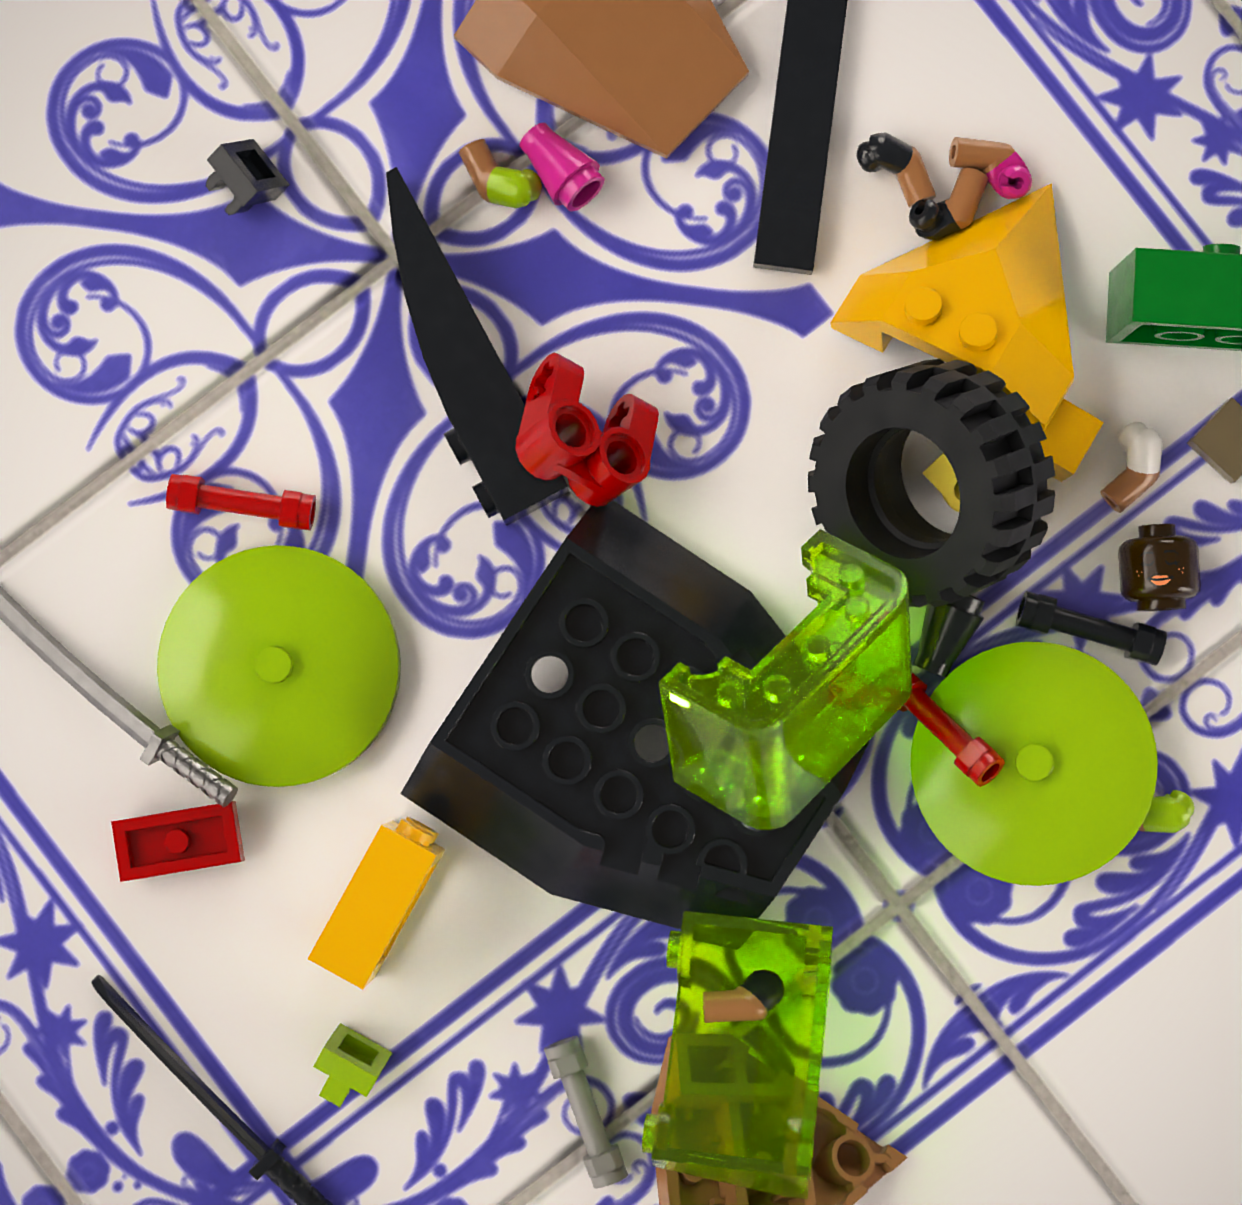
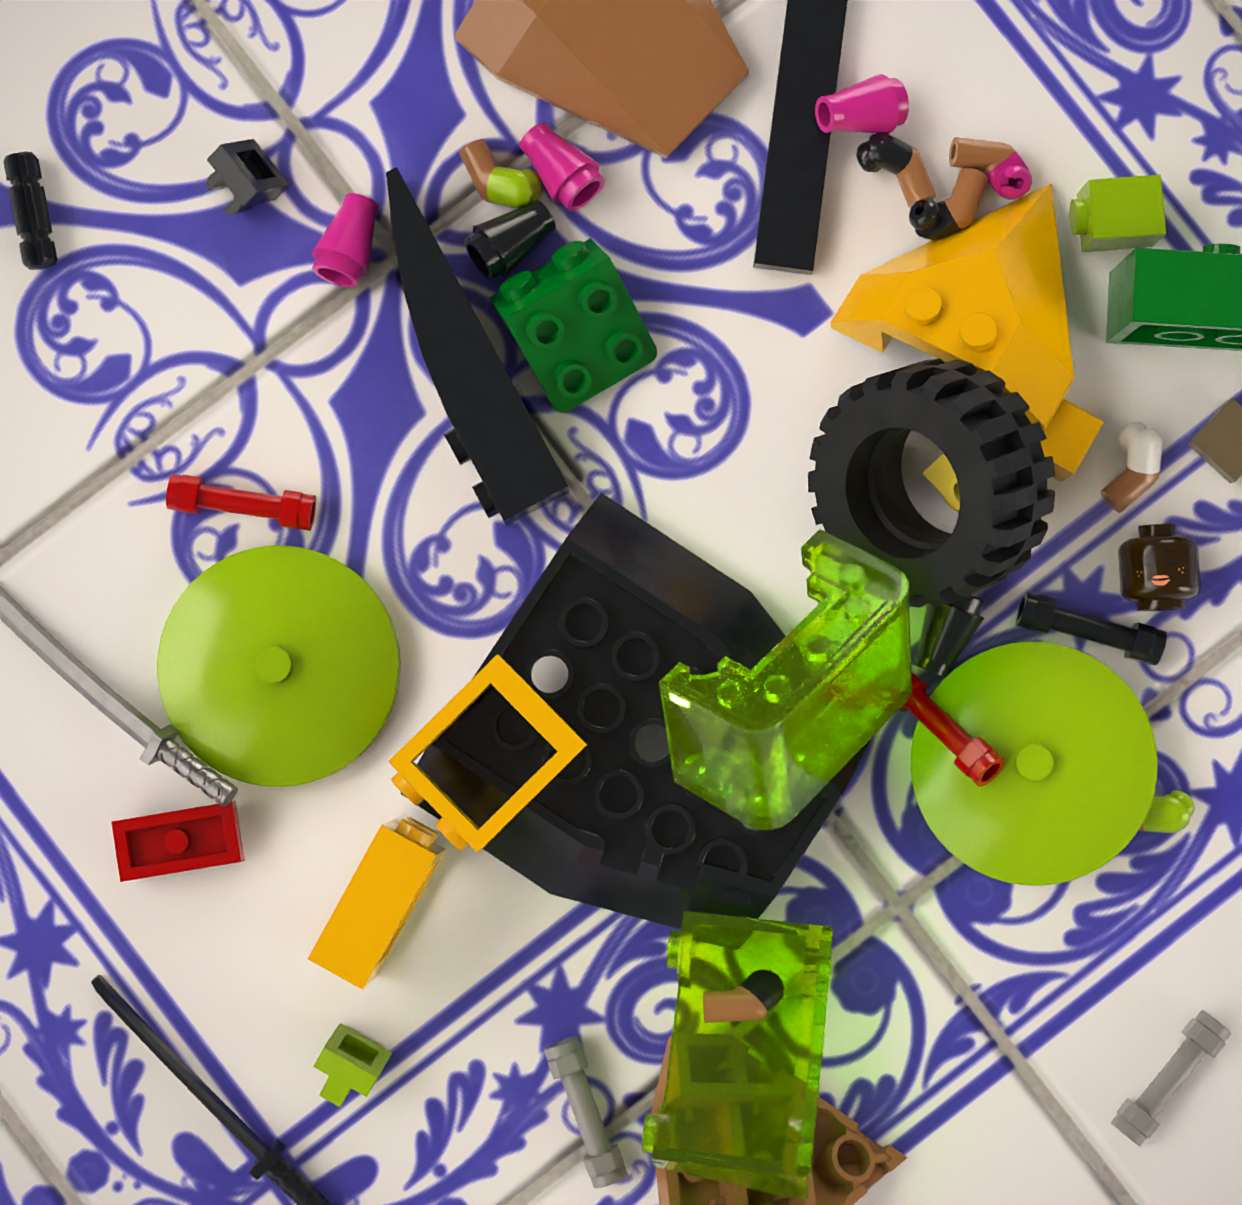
red piece [516,352,659,507] -> none
none -> black axle [3,151,58,270]
none -> dark pink cone [311,193,379,288]
none -> yellow window [388,654,587,853]
none -> black cone [464,199,556,280]
none -> green bracket [488,238,658,413]
none -> dark pink cone [815,74,909,134]
none -> lime brick [1069,174,1166,252]
none -> light grey bar [1110,1010,1232,1147]

